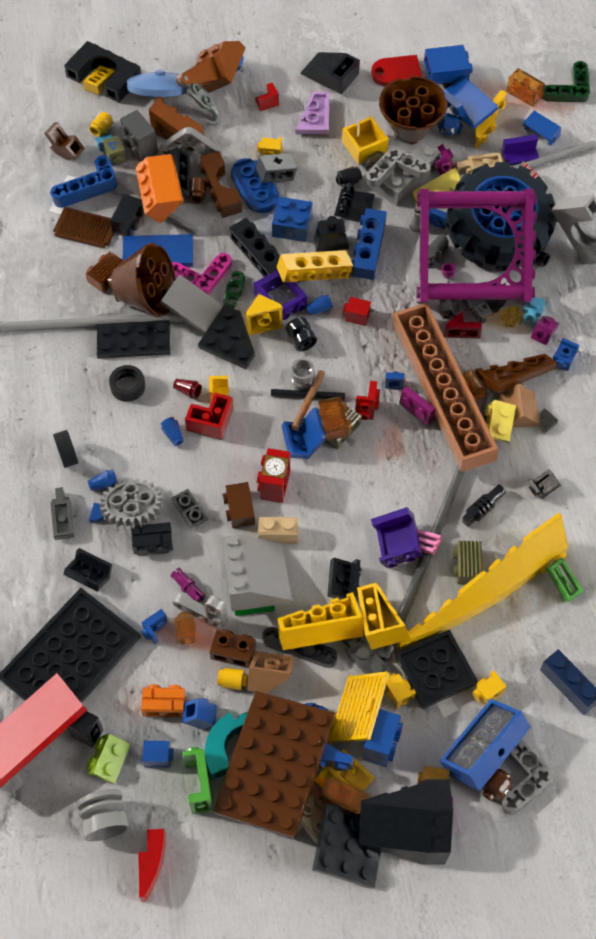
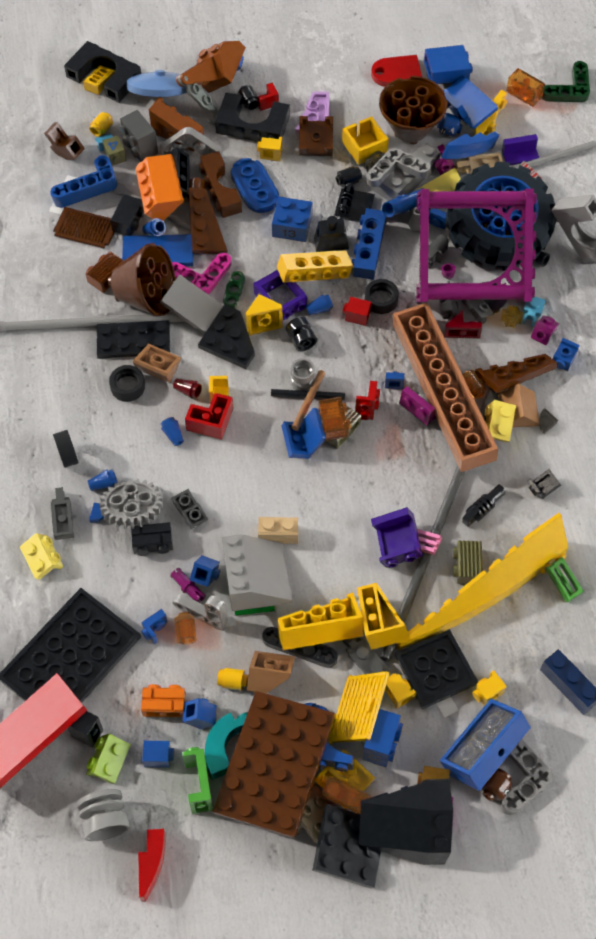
black bracket [63,548,112,592] -> none
reddish brown brick [210,629,256,669] -> none
reddish brown brick [223,482,255,528] -> none
black brick [229,218,280,277] -> none
dark grey brick [256,153,298,183] -> none
red brick [257,448,291,503] -> none
black slope [301,52,360,94] -> none
black bracket [327,557,362,600] -> none
blue hinge [523,110,561,146] -> none
none -> light yellow bracket [20,533,63,580]
none -> medium nougat slope [133,344,182,383]
none -> blue cone [142,218,166,236]
none -> reddish brown wing [188,188,228,254]
none -> blue brick [190,555,221,587]
none -> black arch [215,92,290,142]
none -> black brick [238,85,259,110]
none -> reddish brown panel [299,116,333,156]
none -> black tyre [364,279,399,314]
none -> blue pin [381,188,424,217]
none -> blue slope [441,131,499,159]

